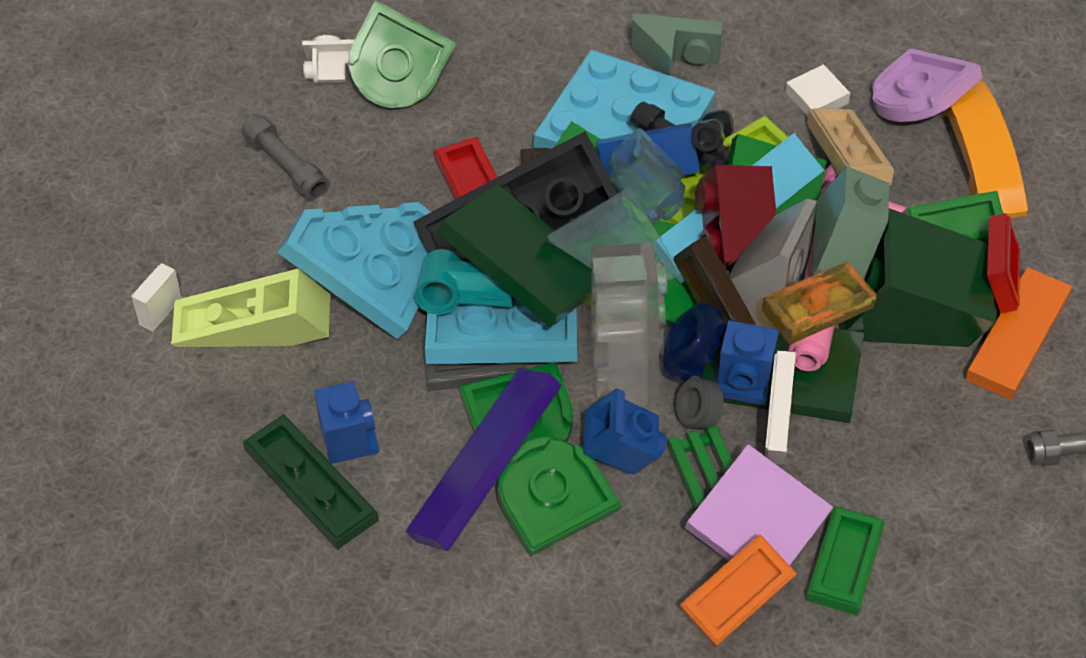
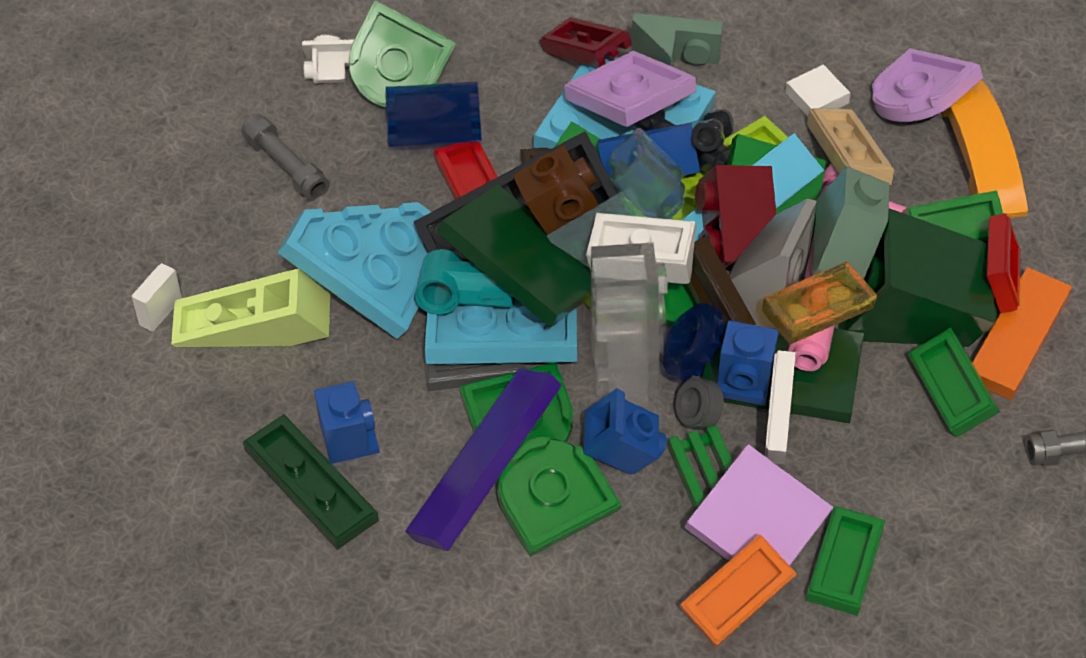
none -> clear blue hinge [386,82,482,147]
none -> reddish brown brick [513,145,599,235]
none -> dark red tile [539,17,632,68]
none -> lavender tile [564,51,697,127]
none -> white slope [586,213,696,284]
none -> green tile [908,327,1000,437]

